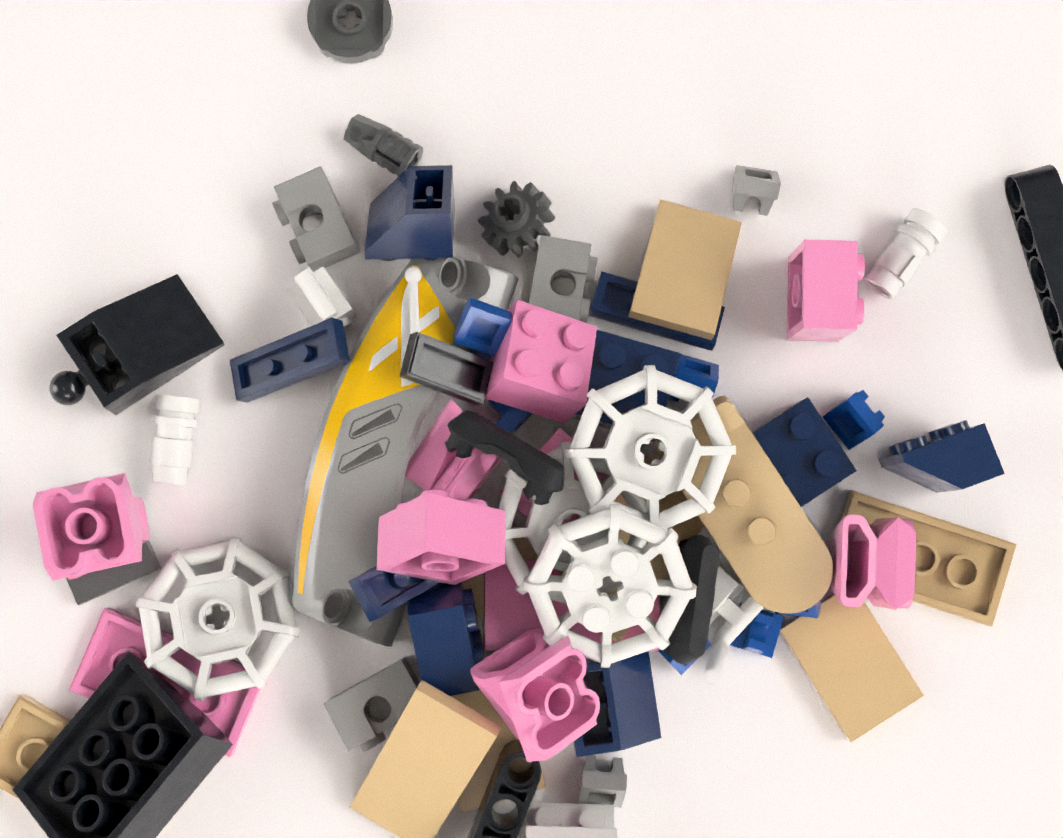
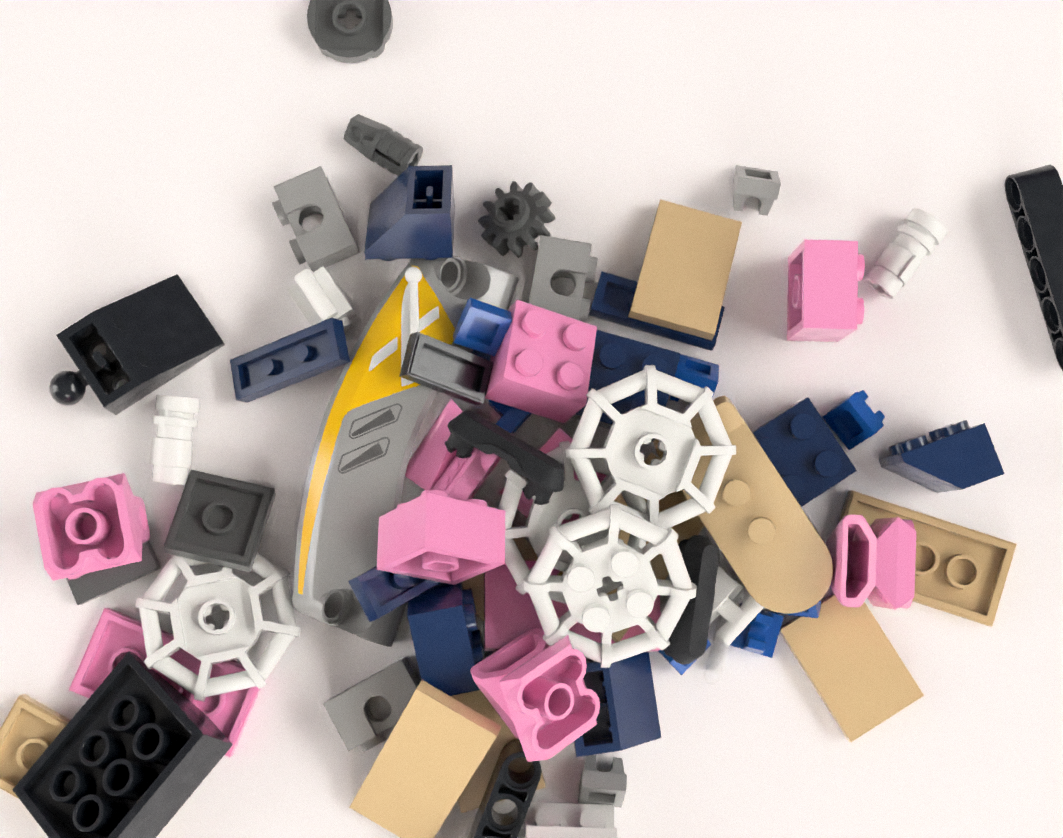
none -> dark grey tile [163,470,276,573]

